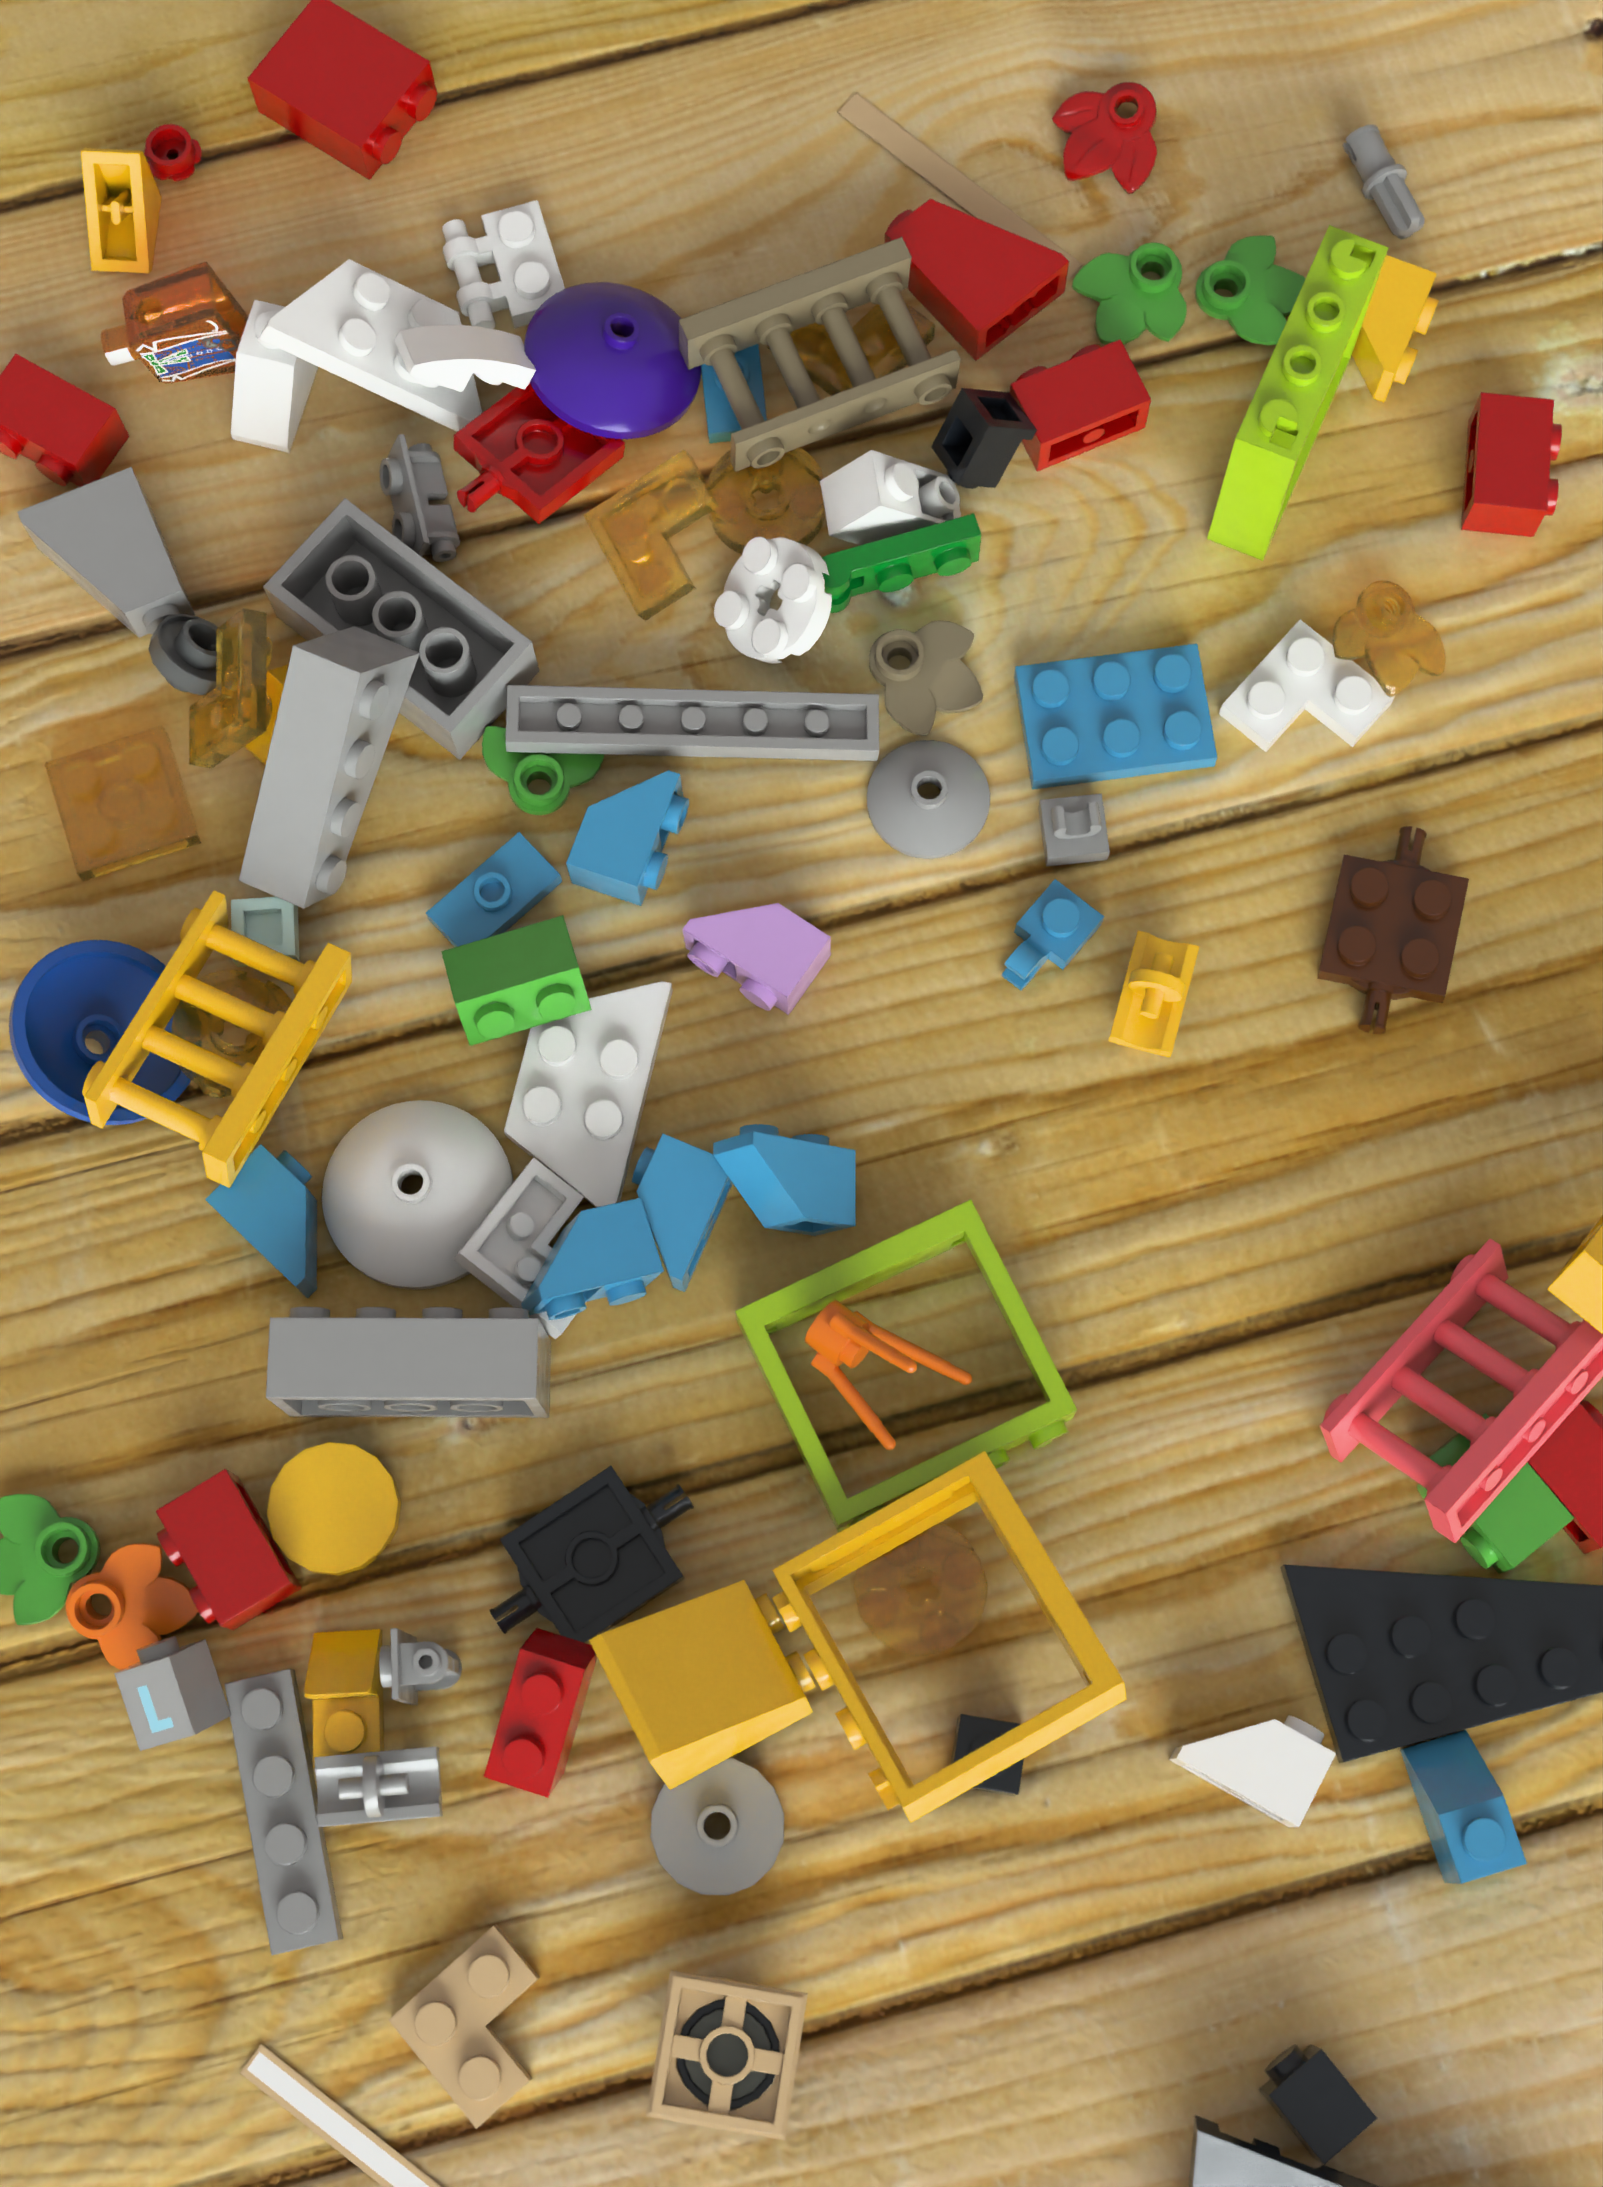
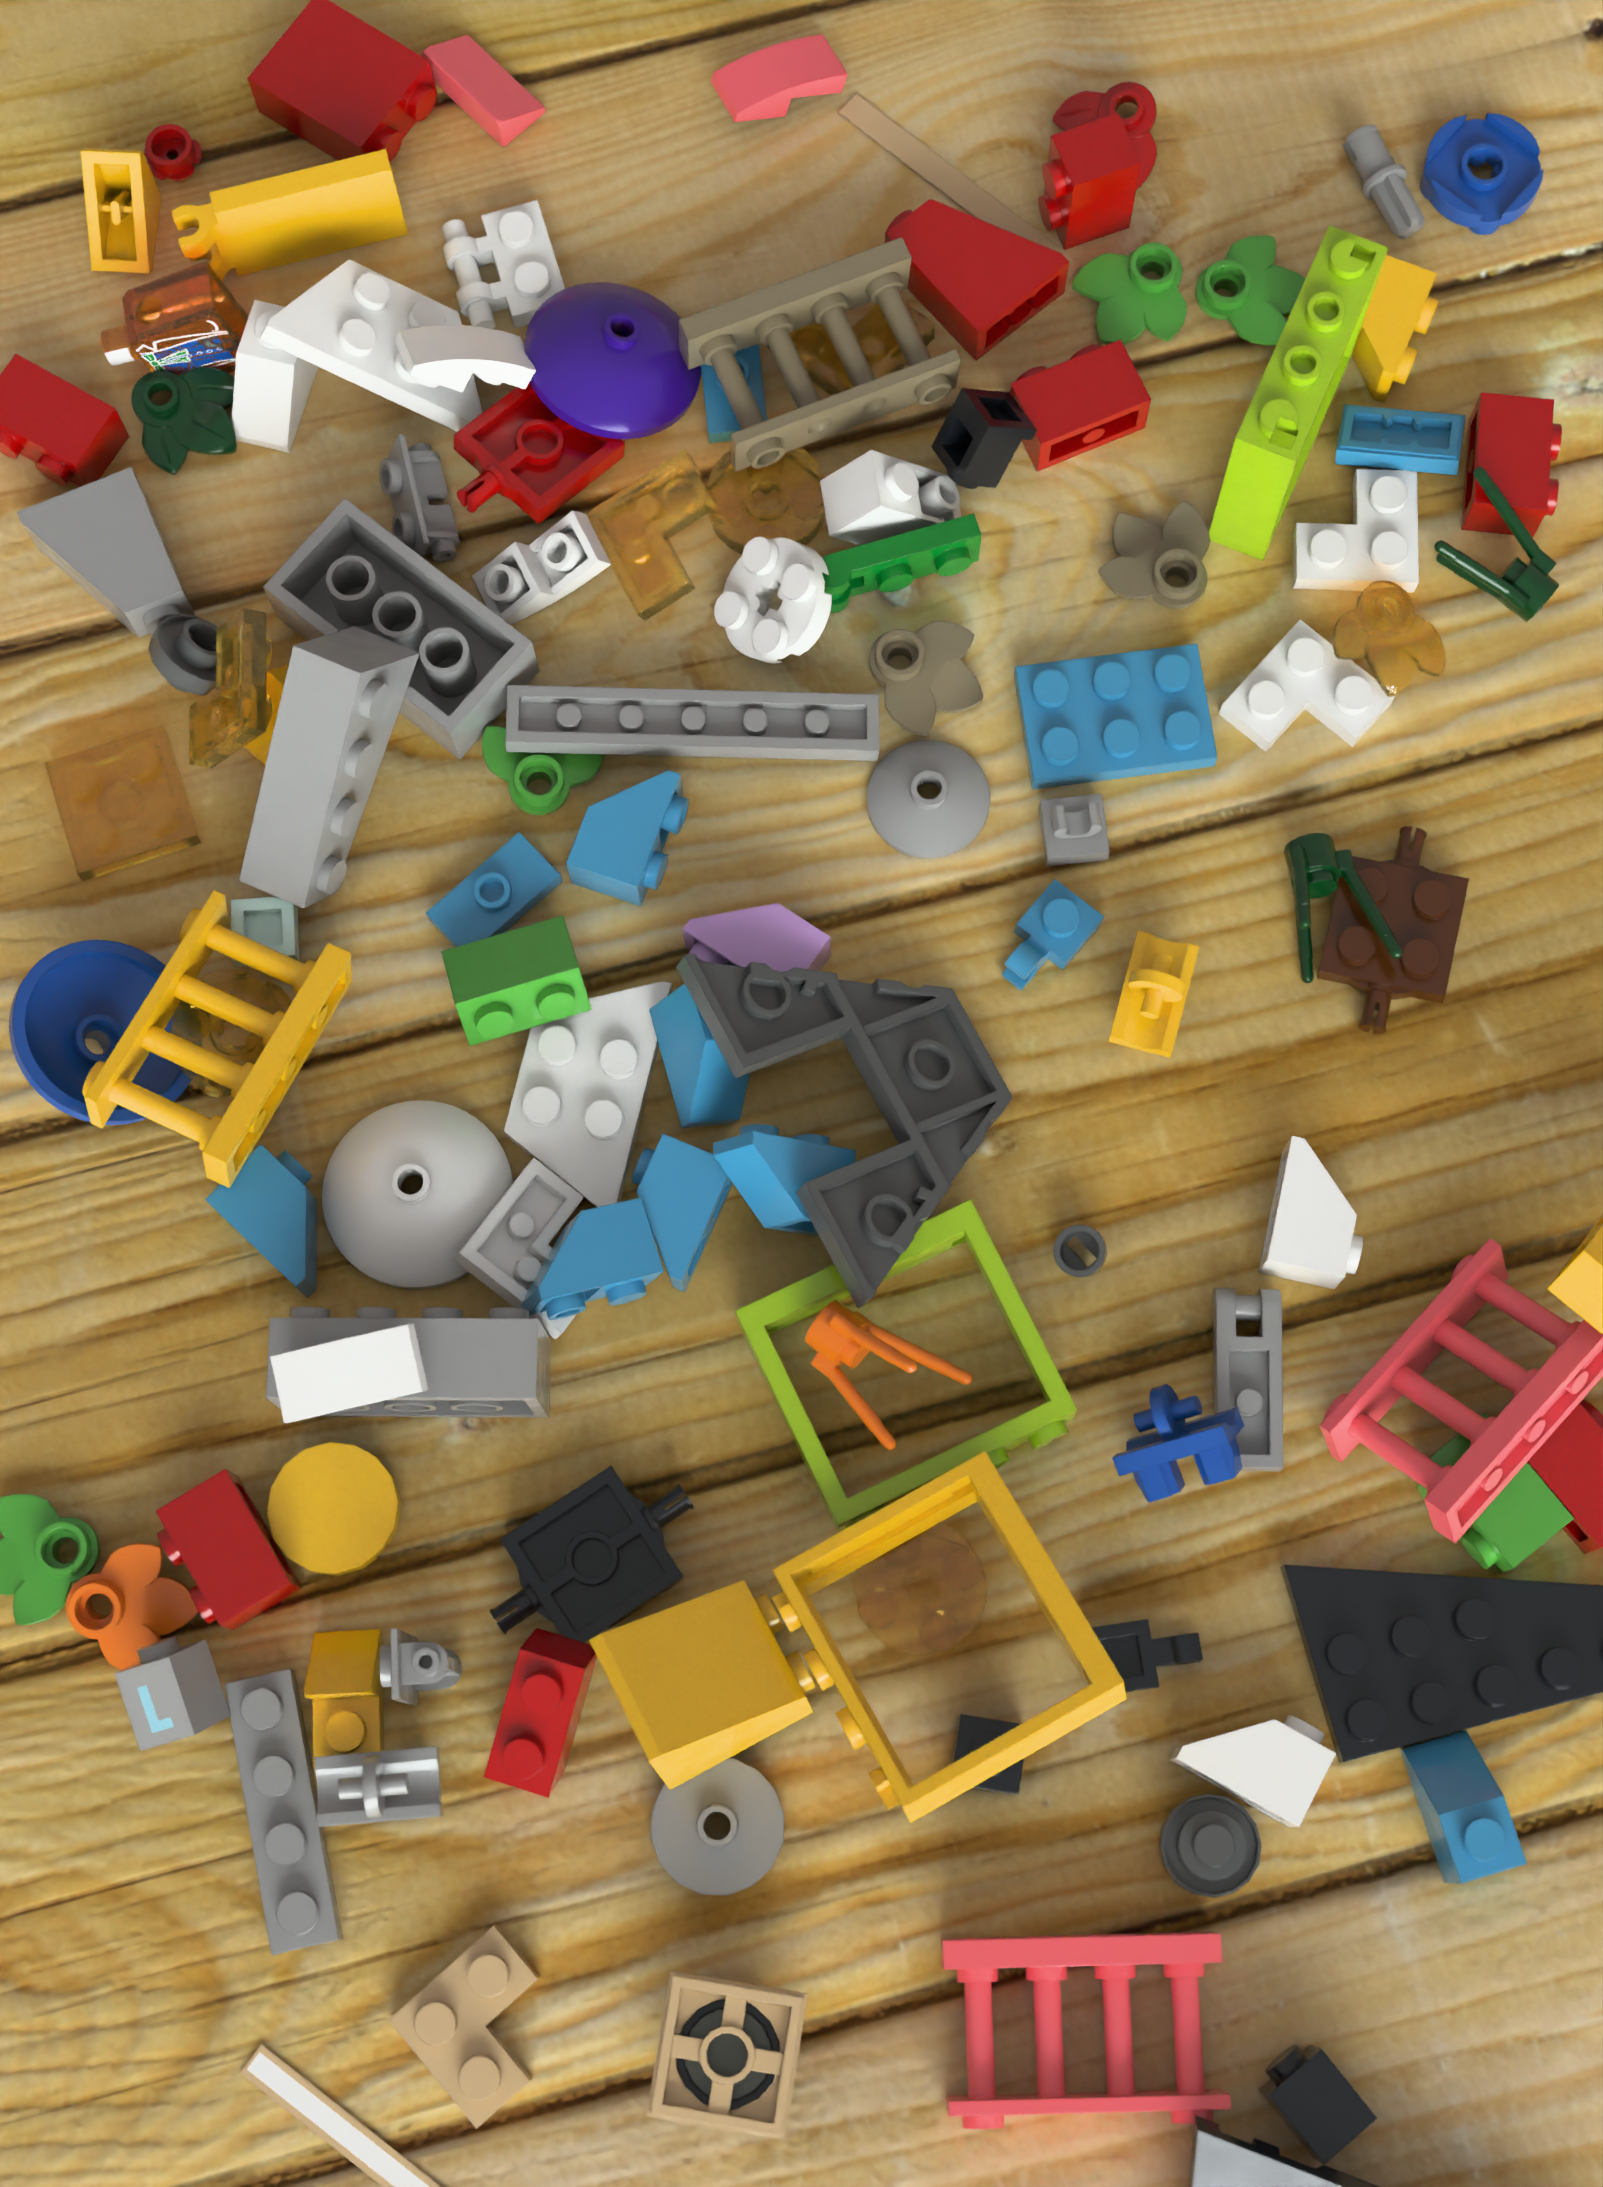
none -> dark green plate [131,367,237,475]
none -> yellow tile [172,149,408,289]
none -> white slope [270,1323,428,1424]
none -> coral slope [421,35,546,148]
none -> white slope [472,510,611,625]
none -> dark azure slope [649,983,750,1128]
none -> dark grey wing [676,954,1013,1308]
none -> coral slope [711,34,848,122]
none -> coral fence [941,1931,1231,2129]
none -> red brick [1038,113,1141,250]
none -> dark grey hinge [1053,1225,1107,1277]
none -> black plate [1092,1619,1203,1693]
none -> dark tan plate [1098,501,1210,609]
none -> blue hips [1112,1384,1244,1502]
none -> dark grey plate [1158,1794,1262,1898]
none -> light grey plate [1211,1288,1283,1472]
none -> white slope [1258,1136,1363,1289]
none -> dark green plant [1284,833,1403,983]
none -> white plate [1293,469,1419,592]
none -> dark azure plate [1335,404,1466,475]
none -> blue plate [1420,113,1543,235]
none -> dark green plant [1434,466,1559,622]

